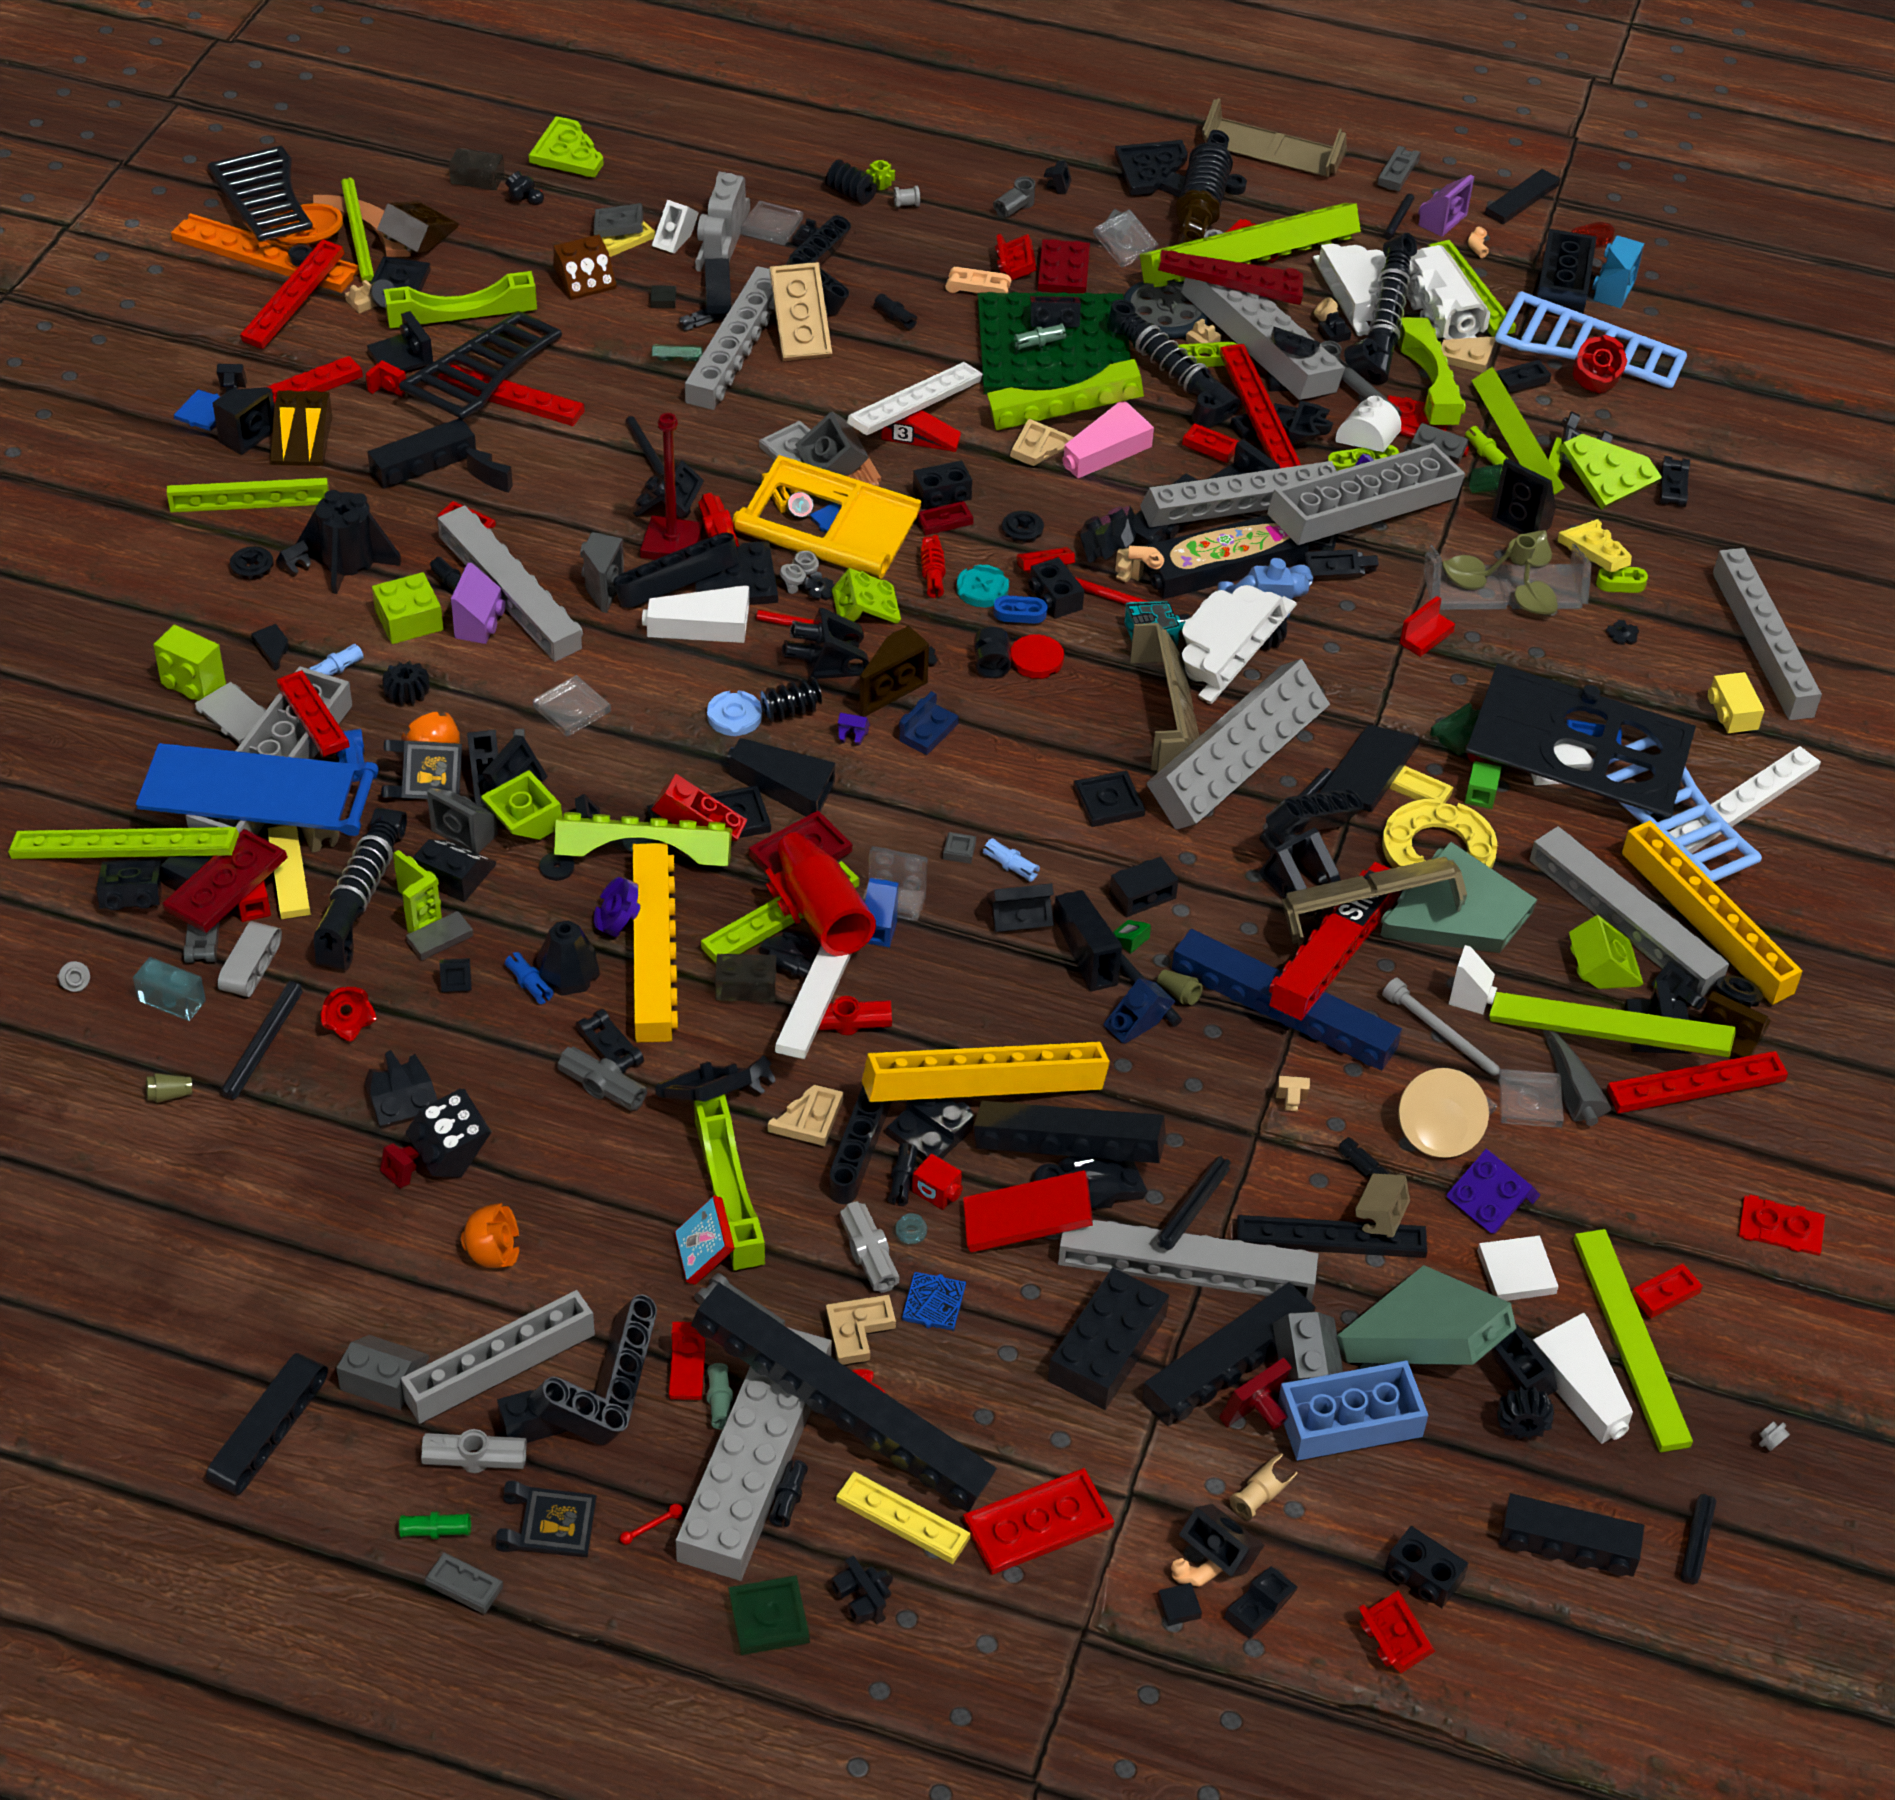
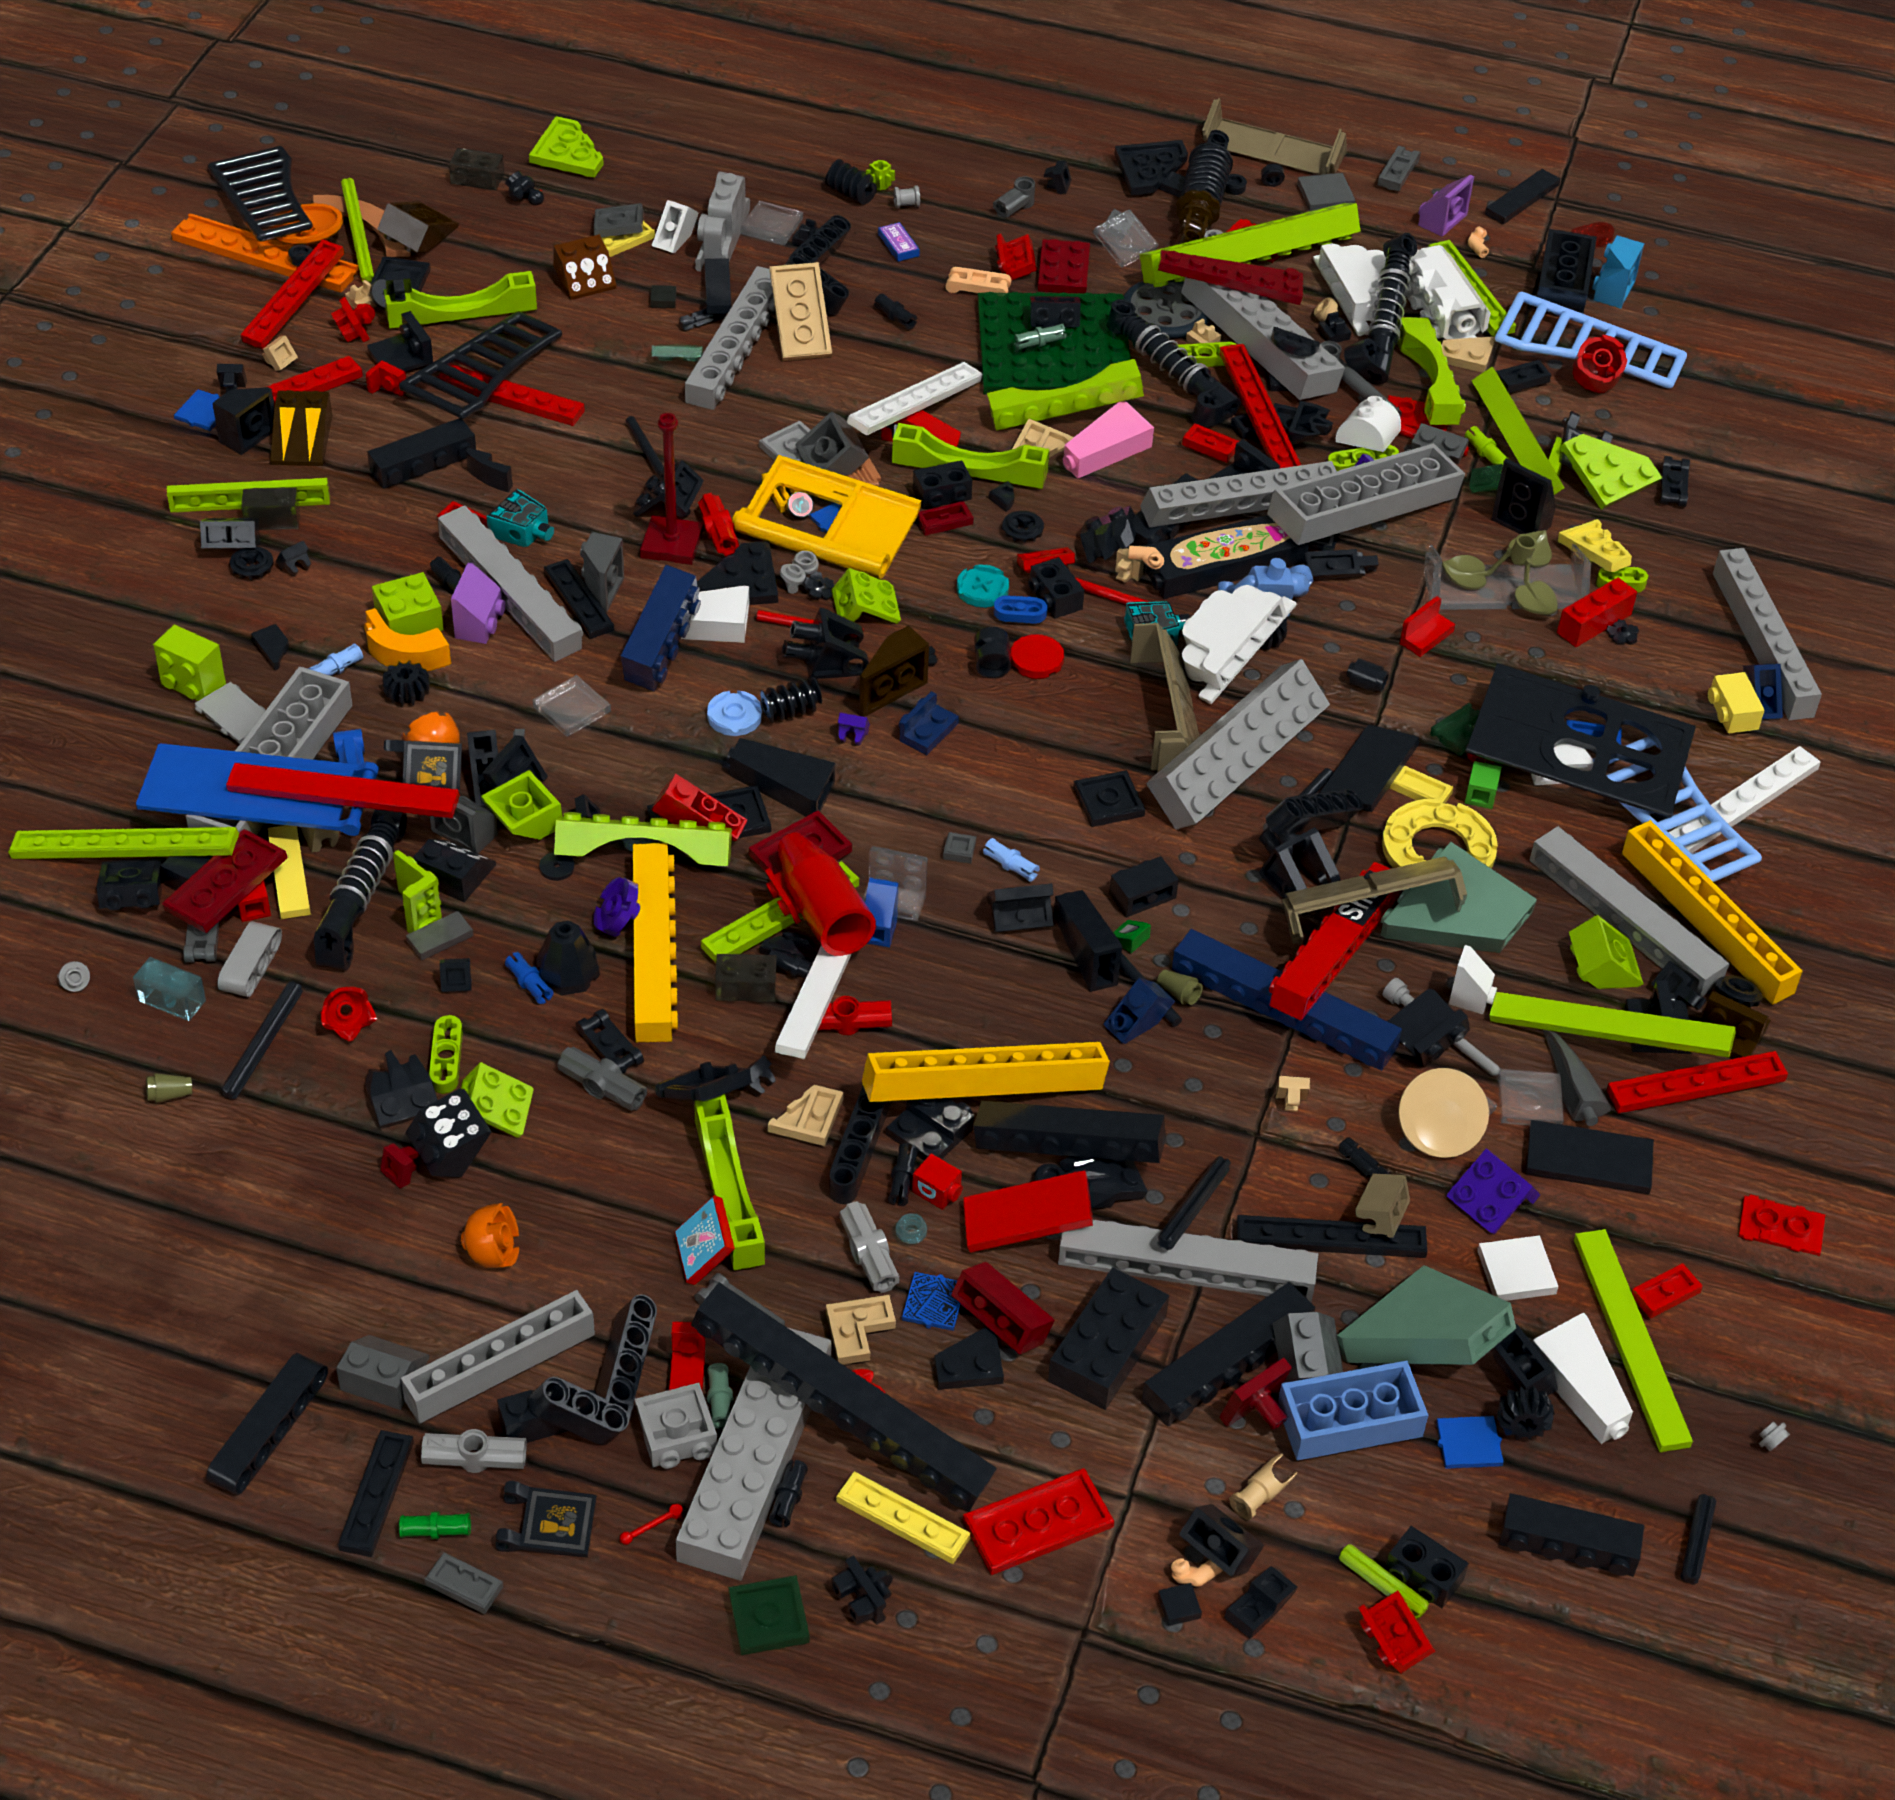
red tile [276,670,350,757] -> none
black brick [296,490,401,594] -> none
black beam [613,533,740,608] -> none
red hinge [921,535,946,598] -> none
black bar [1383,193,1415,240] -> none
none -> black brick [200,518,260,548]
none -> red tile [226,763,460,819]
none -> clear smoke brick [241,487,300,530]
none -> tan tile [262,335,298,371]
none -> red hips [331,297,375,343]
none -> black tile [338,1430,414,1557]
none -> light orange arch [364,608,451,671]
none -> black tile [384,270,412,302]
none -> lime beam [429,1015,463,1094]
none -> lime bracket [461,1062,534,1138]
none -> teal torso [487,489,554,547]
none -> black tile [544,559,614,639]
none -> dark blue brick [621,565,701,692]
none -> light grey plate [635,1383,717,1469]
none -> tile [878,222,920,262]
none -> lime arch [892,423,1049,489]
none -> black wing [934,1327,1004,1390]
none -> dark red brick [951,1261,1055,1354]
none -> black tile [989,481,1015,512]
none -> black tile [1261,164,1285,187]
none -> dark grey tile [1297,173,1356,211]
none -> lime axle [1339,1544,1429,1618]
none -> black brick [1346,658,1389,692]
none -> black bracket [1388,989,1470,1067]
none -> blue piece [1436,1416,1504,1469]
none -> black tile [1526,1120,1654,1194]
none -> red brick [1557,577,1637,647]
none -> dark blue slope [1743,664,1783,719]

